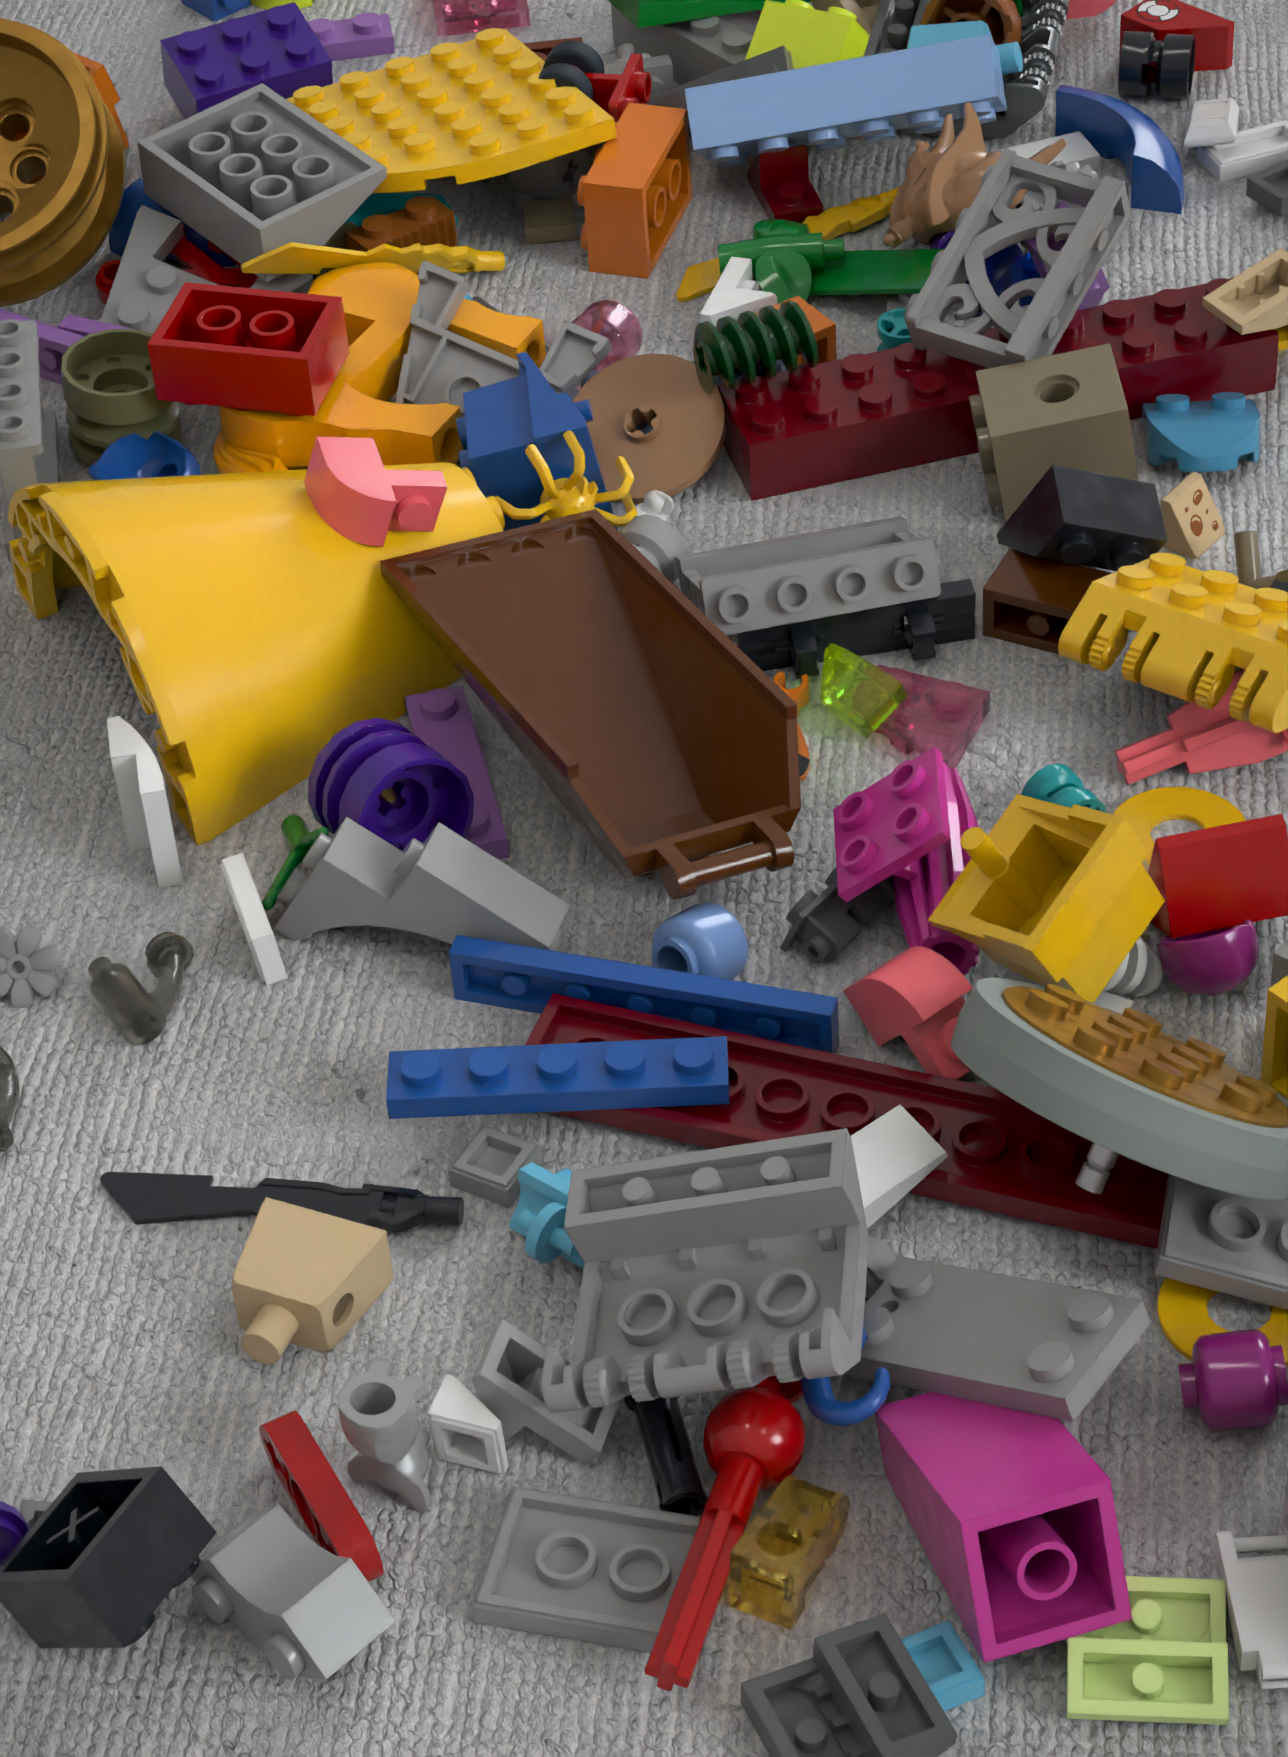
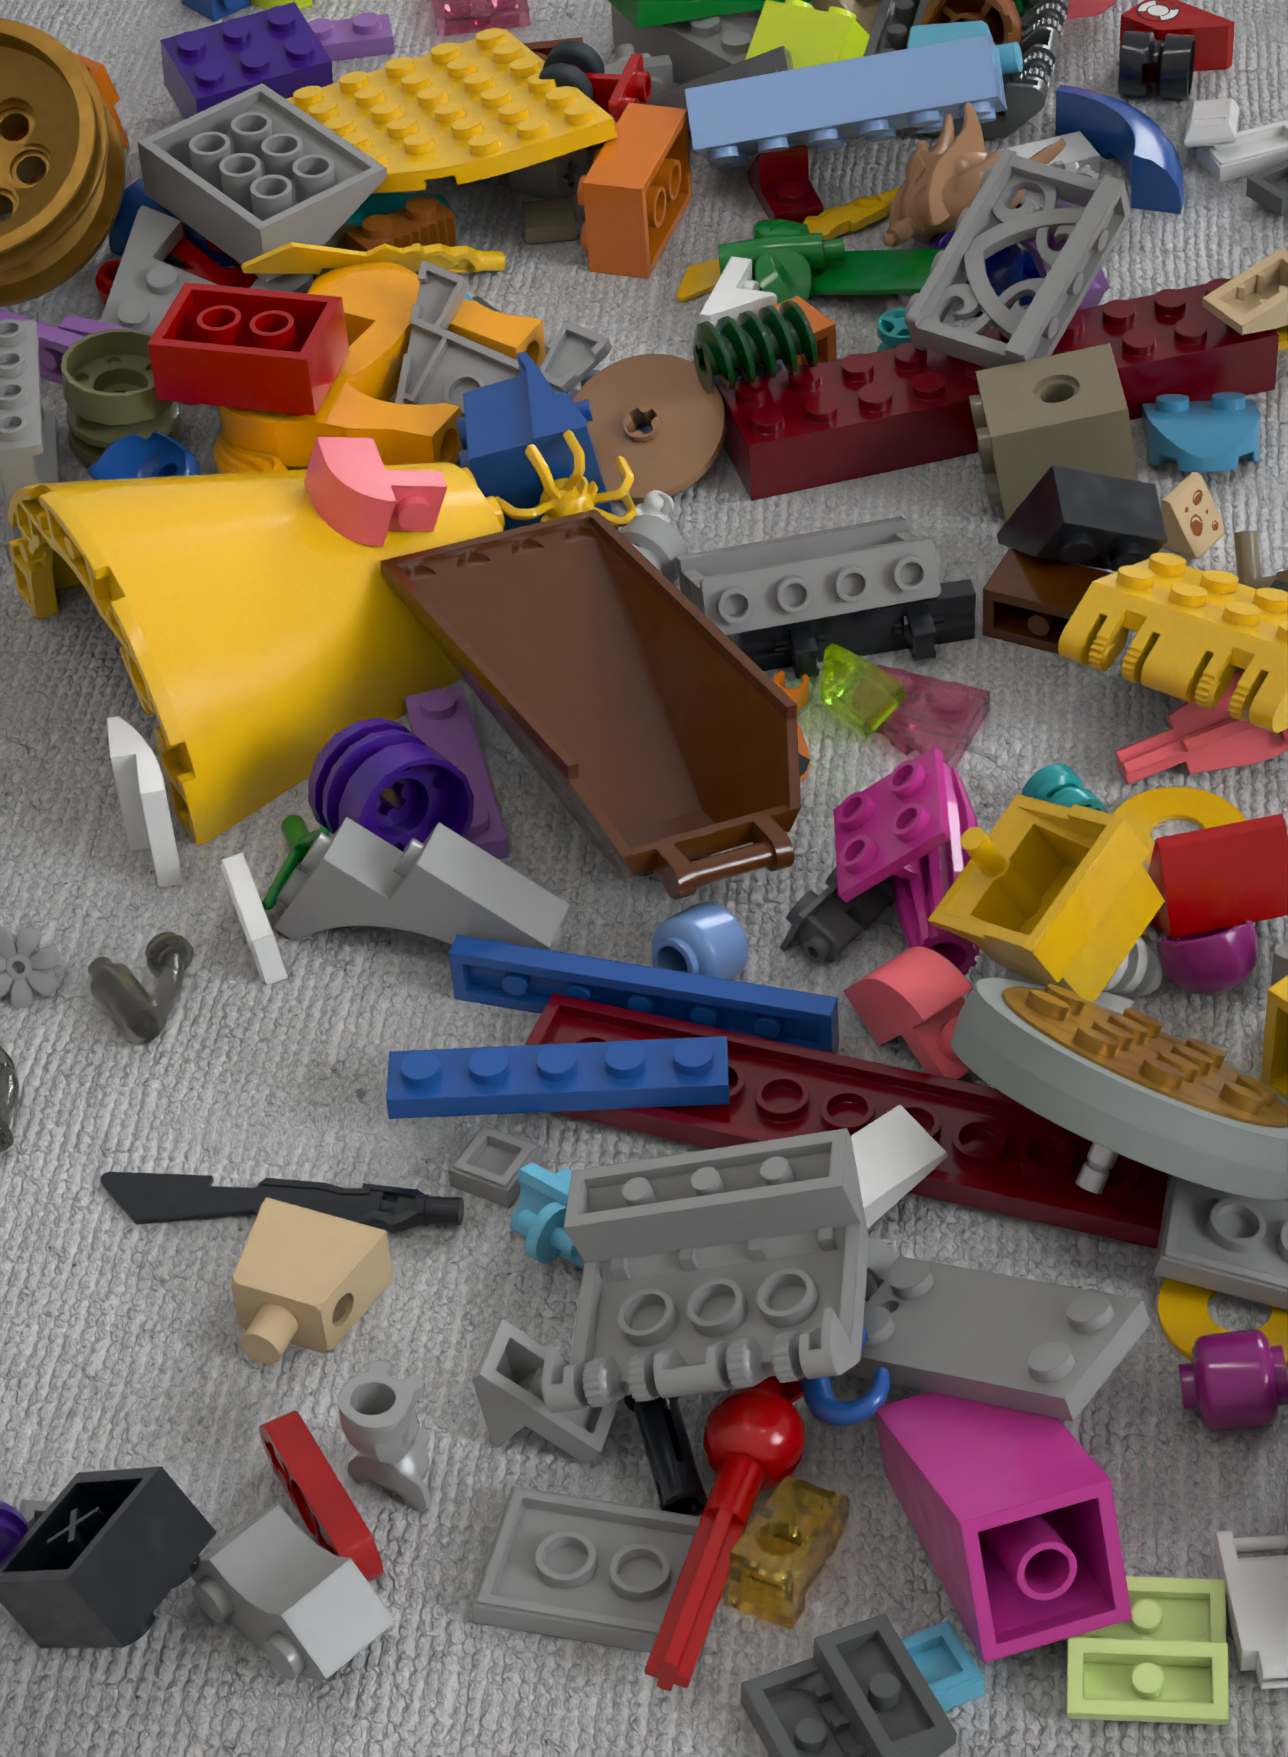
white slope [428,1374,509,1474] -> none
clear pink head [571,300,642,371] -> none

